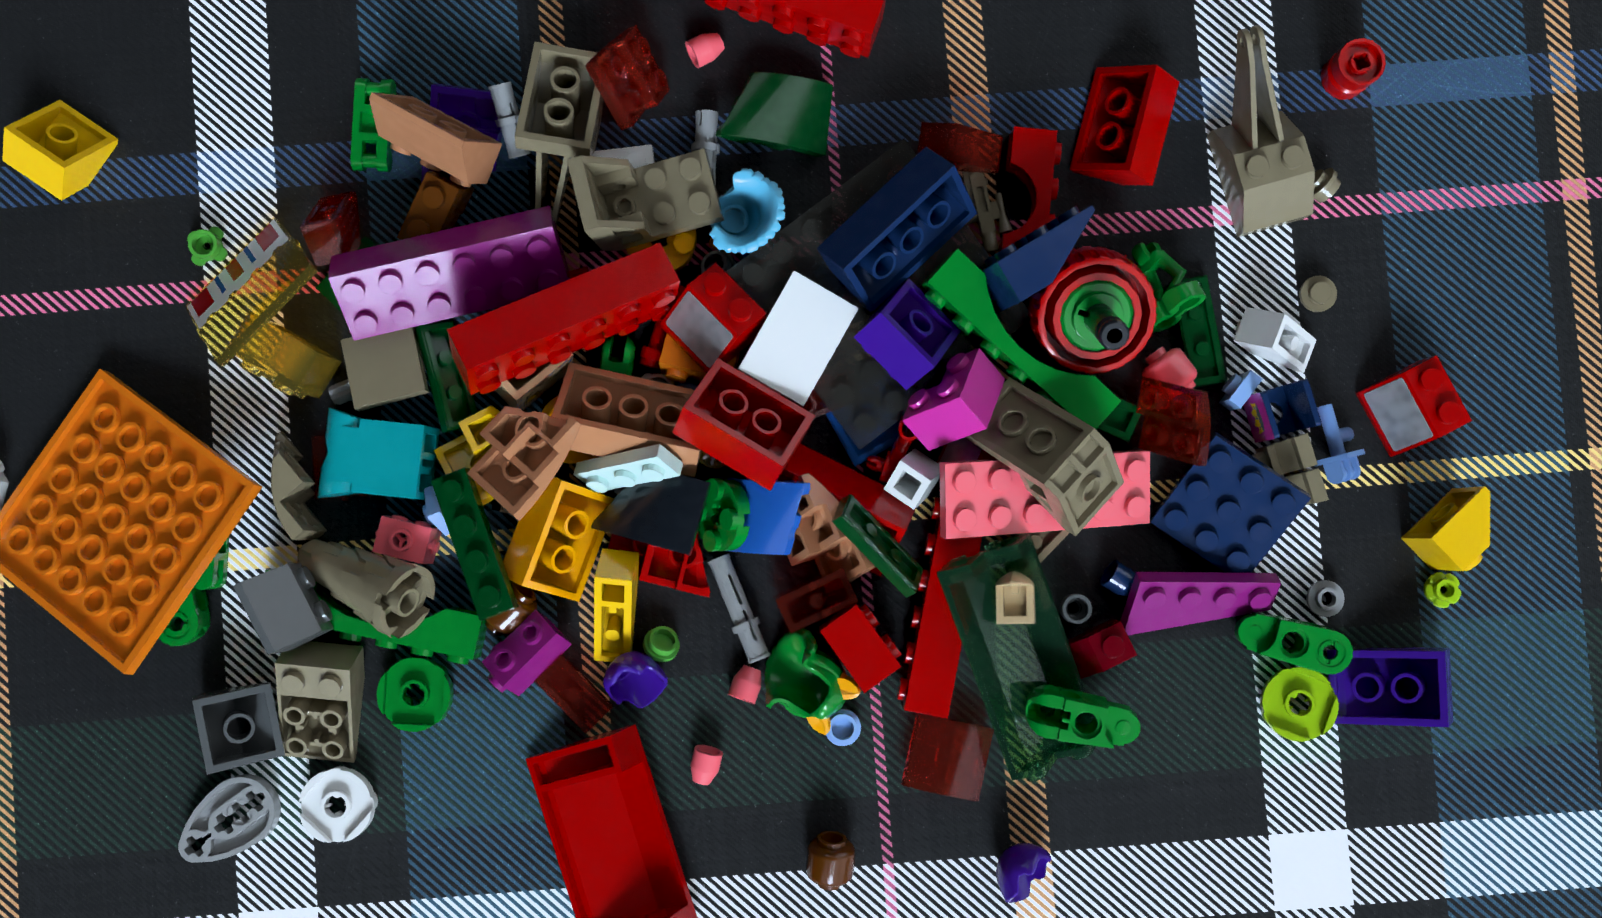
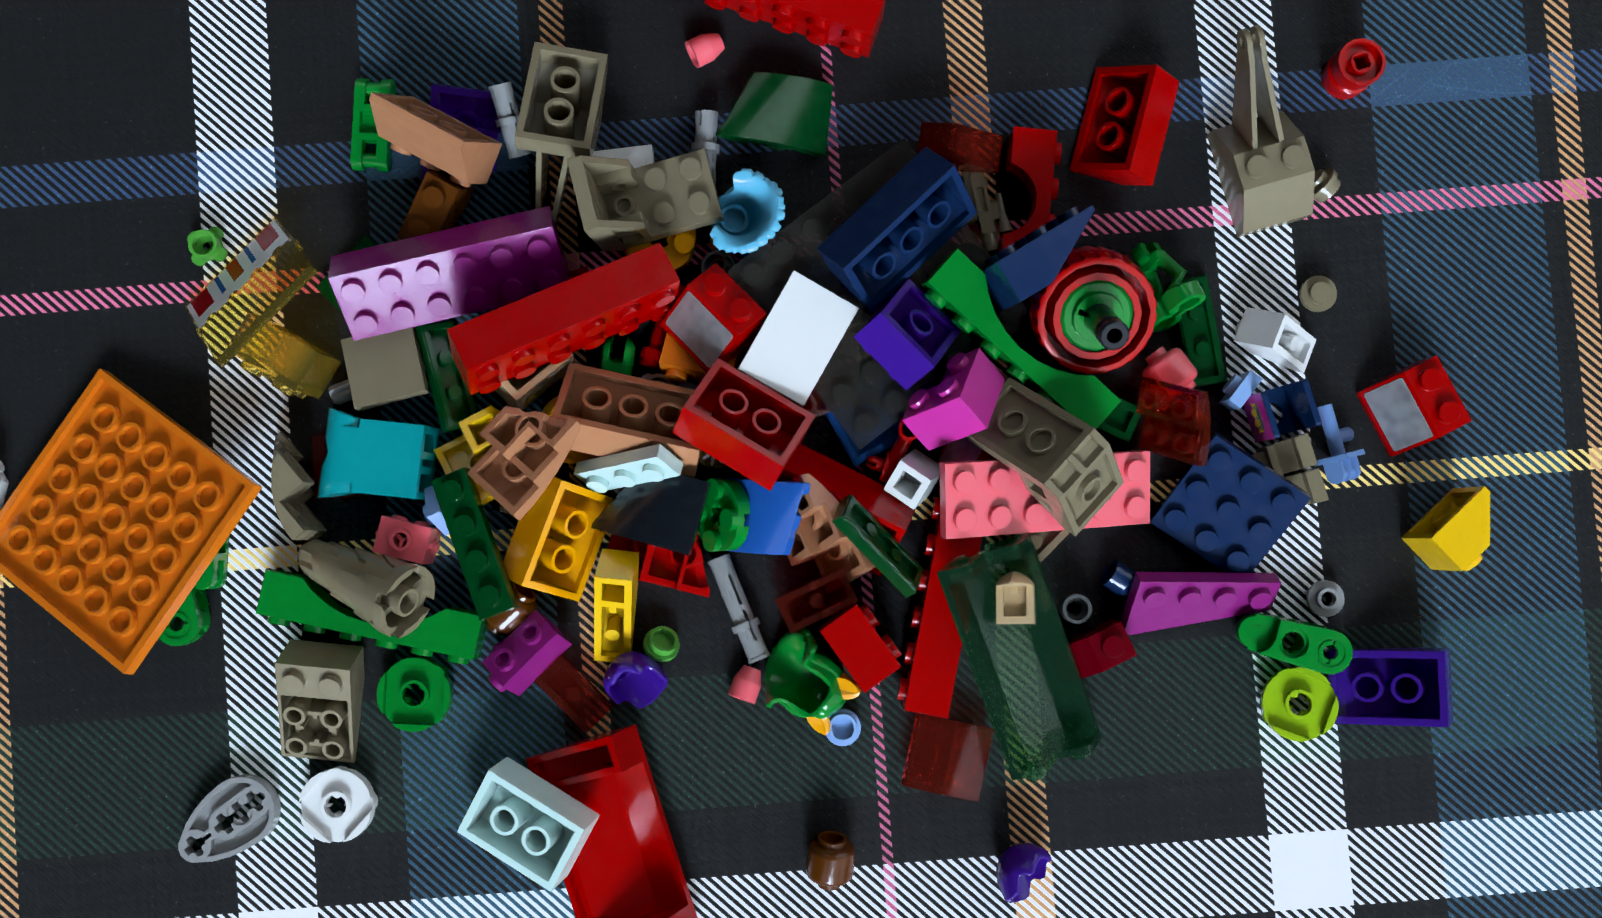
yellow slope [2,100,118,201] -> none
dark grey slope [192,682,285,775] -> none
dark grey slope [233,563,334,655] -> none
clear red slope [300,191,361,267] -> none
clear red slope [585,25,670,130] -> none
coral hose [690,745,723,785] -> none
green piece [1025,685,1140,749] -> none
lime plate [1423,572,1461,608] -> none
none -> light aqua brick [457,757,600,892]

